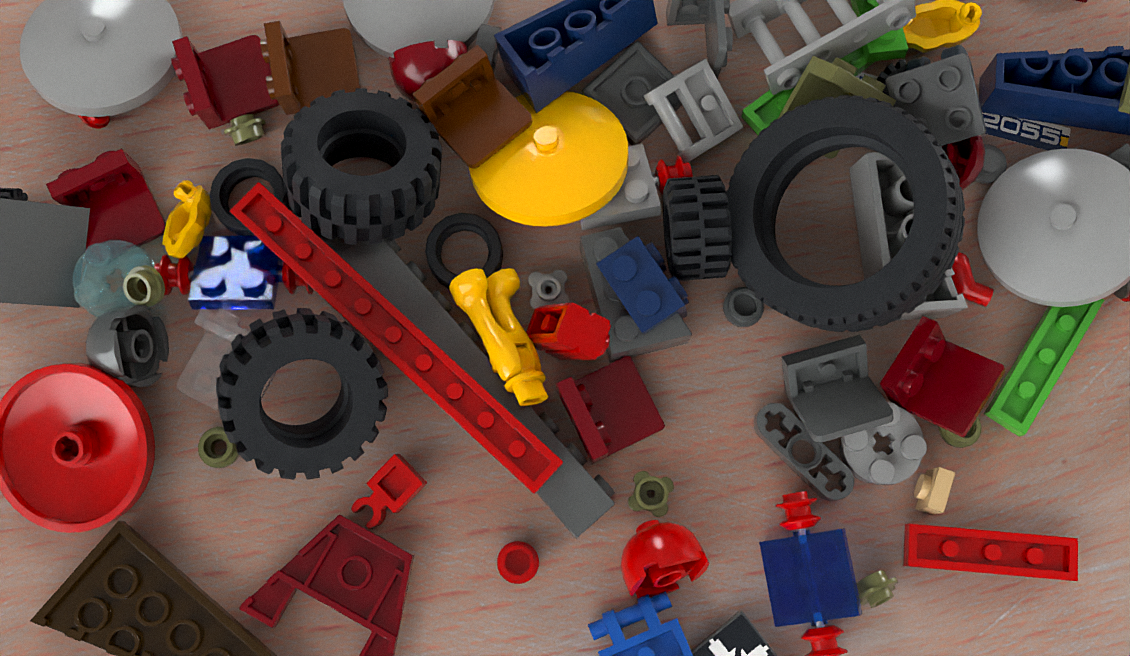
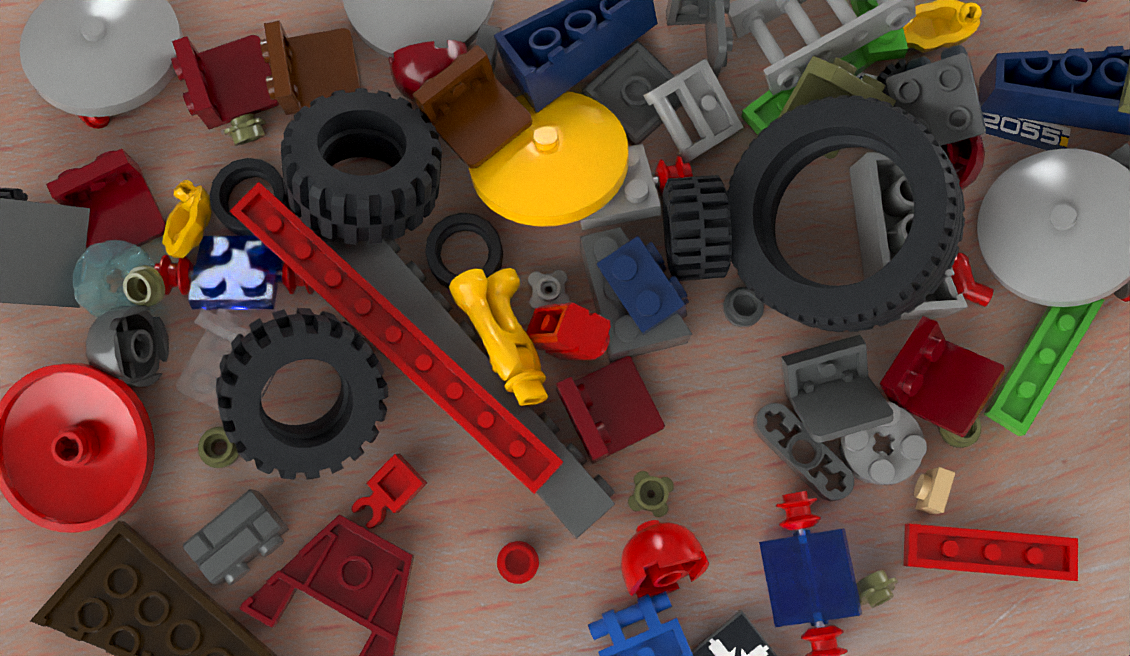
dark grey plate [975,144,1007,184] -> none
none -> dark grey brick [182,489,289,585]

